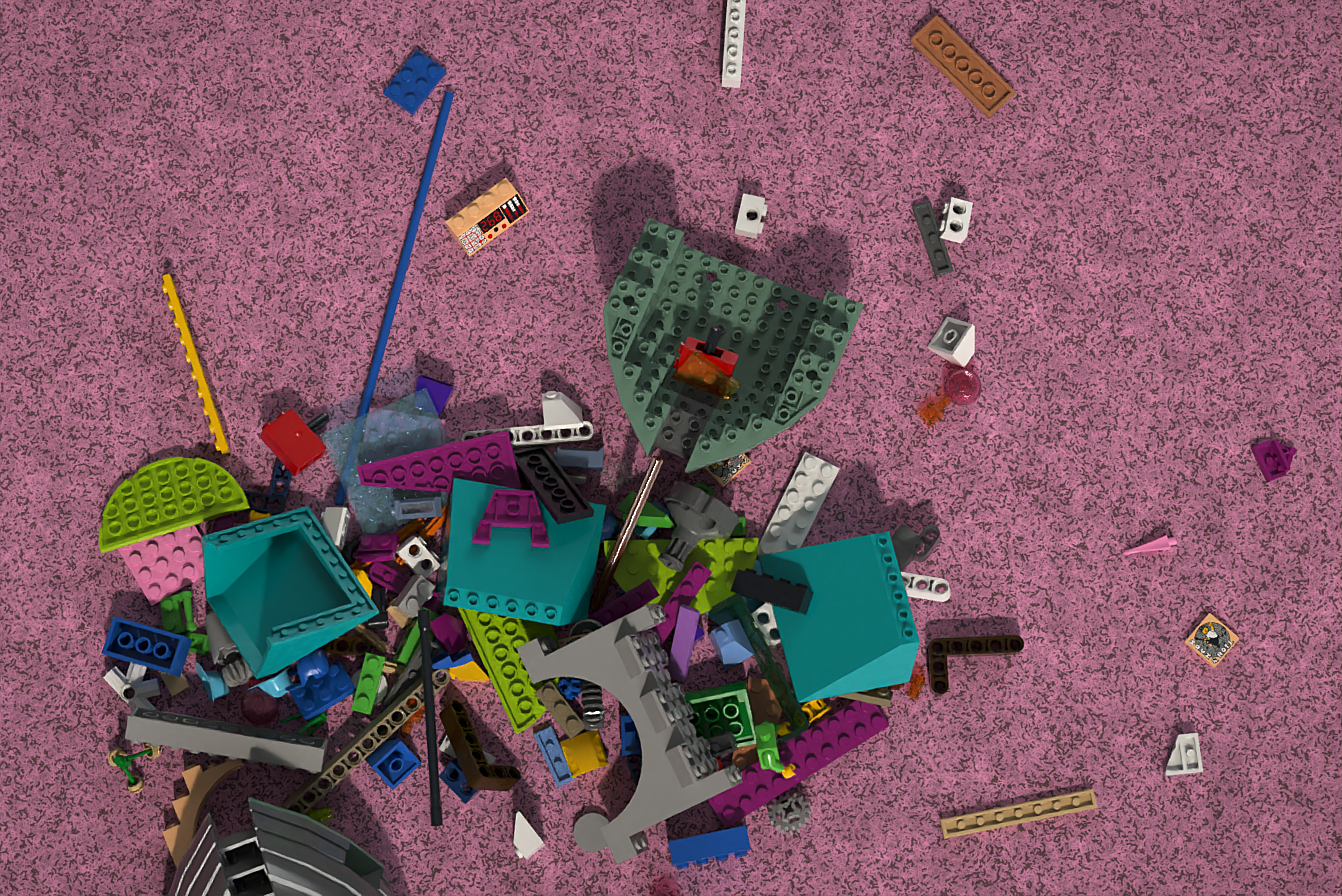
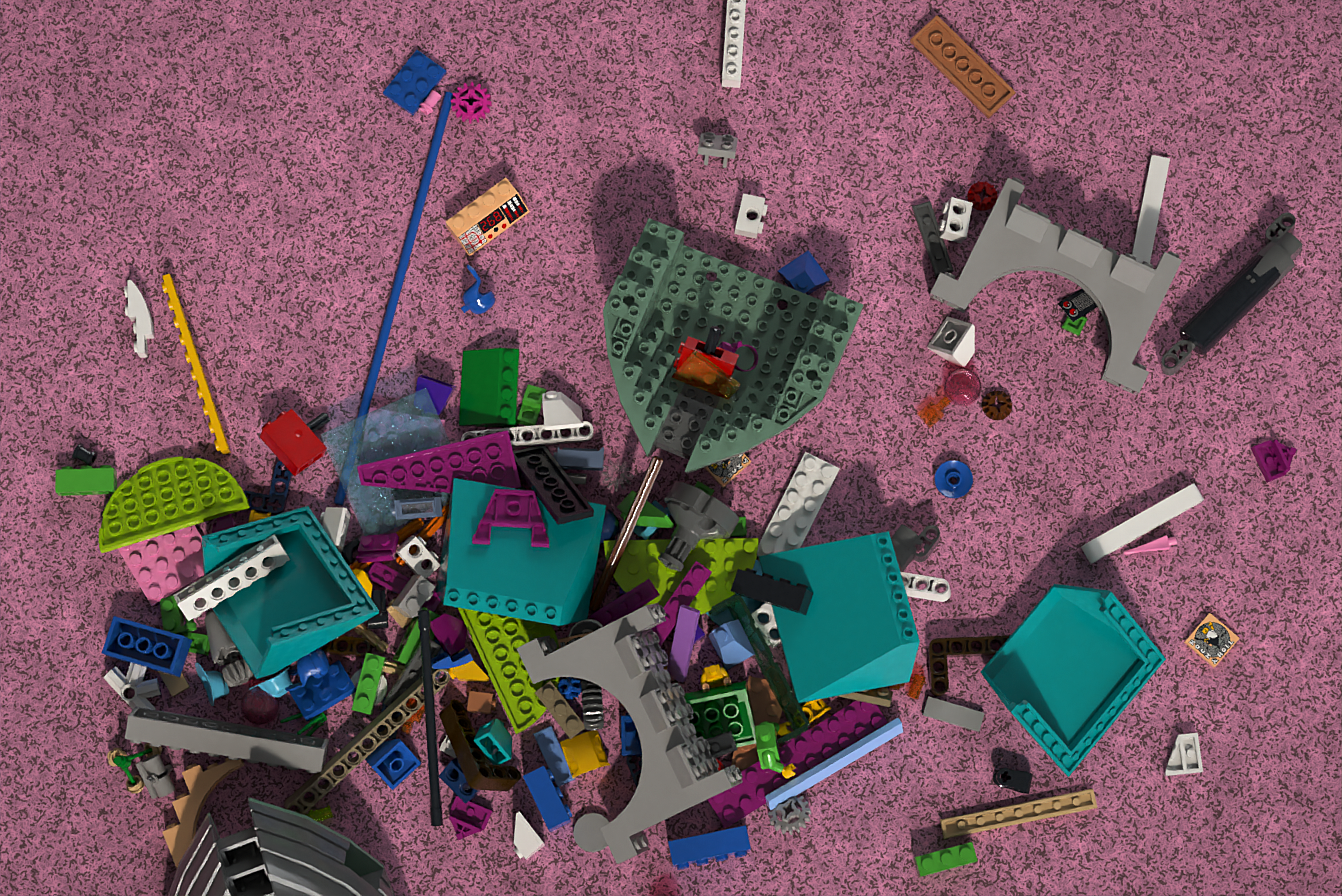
none -> bright green brick [55,465,117,496]
none -> black bush [72,443,98,466]
none -> white slope [124,280,155,358]
none -> light grey pin [135,754,176,799]
none -> white brick [173,534,290,621]
none -> bright pink pin [419,90,441,115]
none -> magenta slope [449,795,493,840]
none -> dark pink gear [451,82,492,124]
none -> green slope [459,348,520,428]
none -> blue hair [461,265,496,315]
none -> nougat brick [467,691,497,715]
none -> teal torso [474,718,512,765]
none -> bright green slope [517,384,546,426]
none -> blue brick [523,766,572,832]
none -> light grey plate [697,132,738,168]
none -> yellow piece [700,664,732,692]
none -> magenta piece [718,341,759,372]
none -> light blue tile [765,718,903,810]
none -> blue slope [777,250,830,295]
none -> bright green brick [913,842,978,878]
none -> light grey tile [922,696,984,732]
none -> light grey arch [930,177,1182,395]
none -> blue dish [934,460,973,498]
none -> red gear [967,181,997,211]
none -> teal windscreen [981,584,1166,777]
none -> reddish brown gear [982,390,1013,421]
none -> black piece [993,768,1033,794]
none -> black sticker [1058,289,1097,322]
none -> bright green tile [1062,316,1088,336]
none -> white beam [1081,483,1204,564]
none -> white tile [1131,155,1170,263]
none -> piece [1161,212,1303,376]

